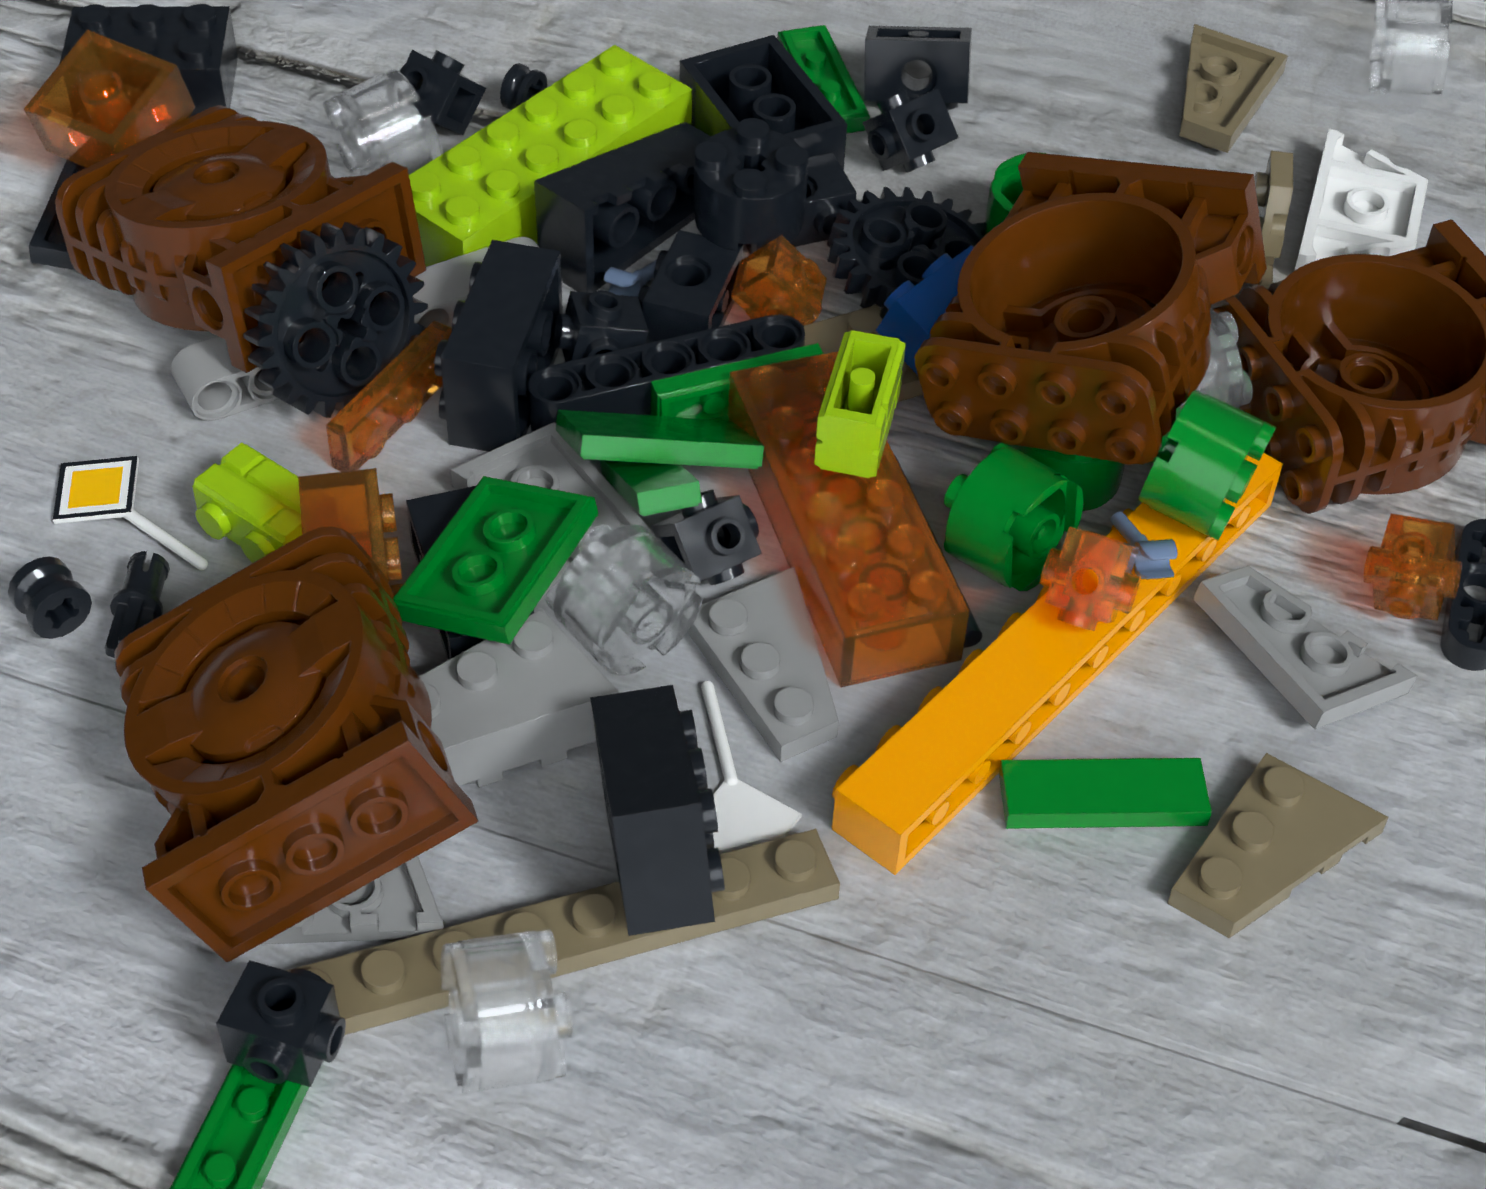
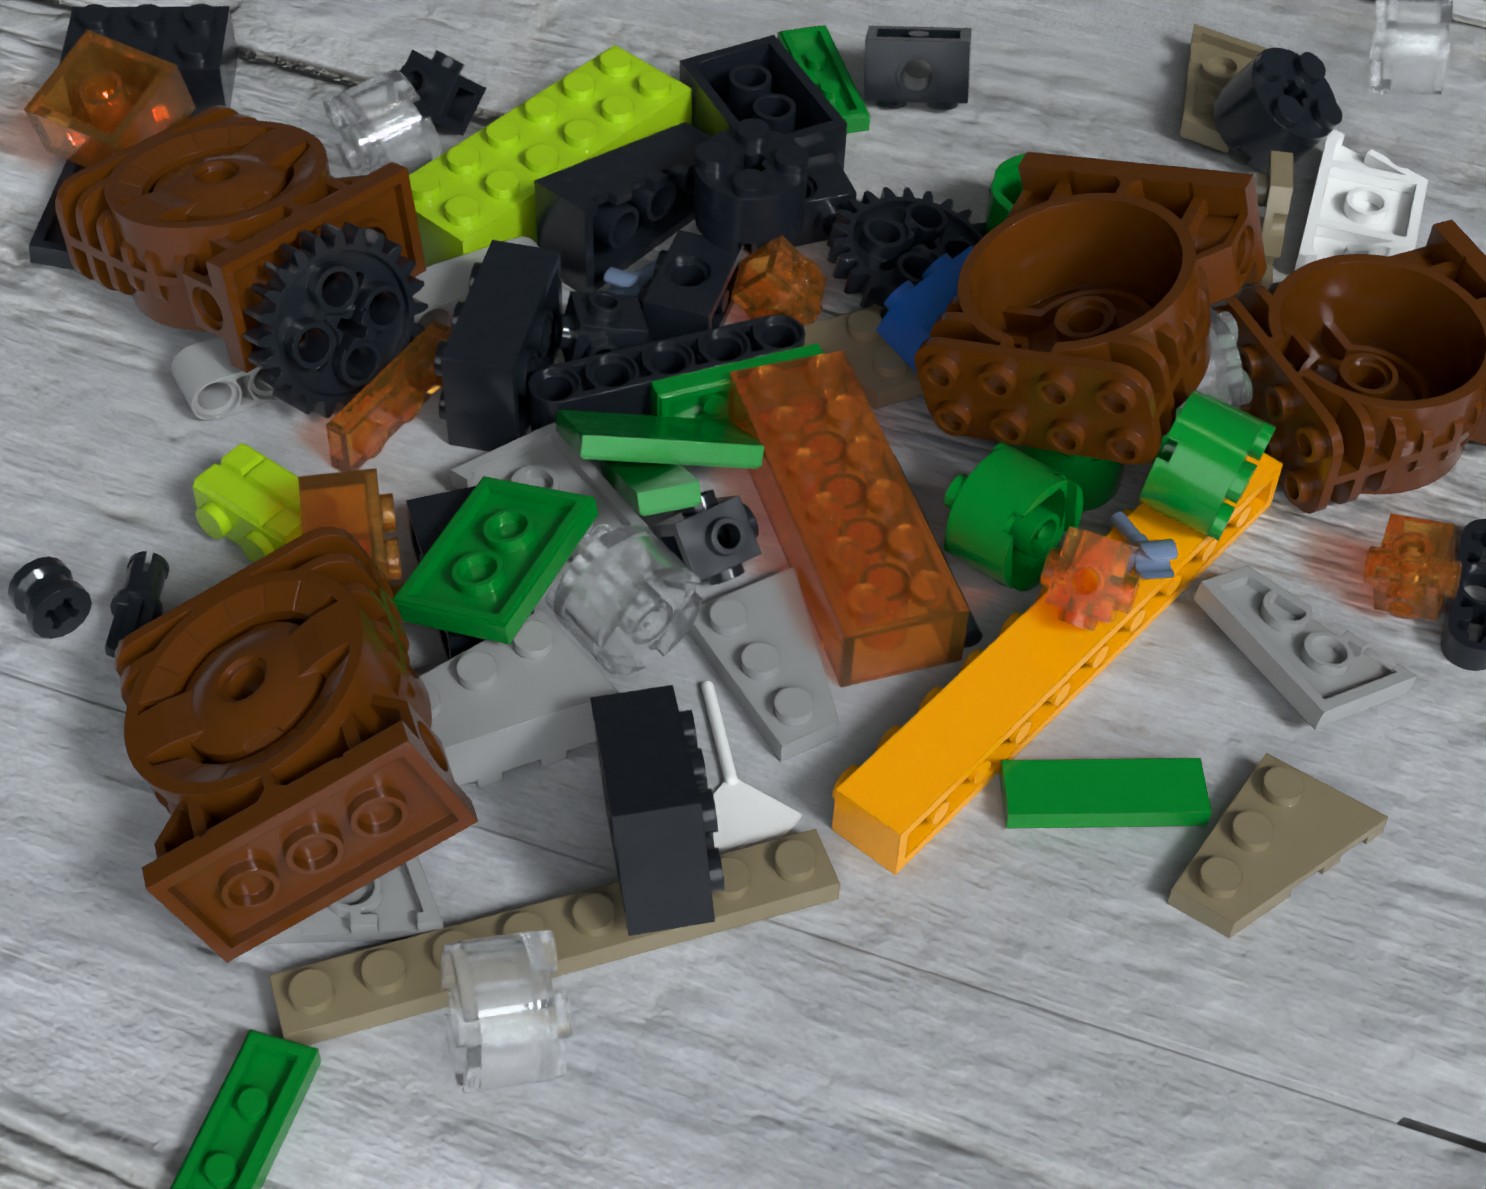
piece [53,456,208,570] -> none
black brick [216,960,346,1087] -> none
black bush [500,63,547,110] -> none
lime brick [814,330,906,479] -> none
black brick [863,88,959,173] -> none
none -> black brick [1213,48,1343,172]

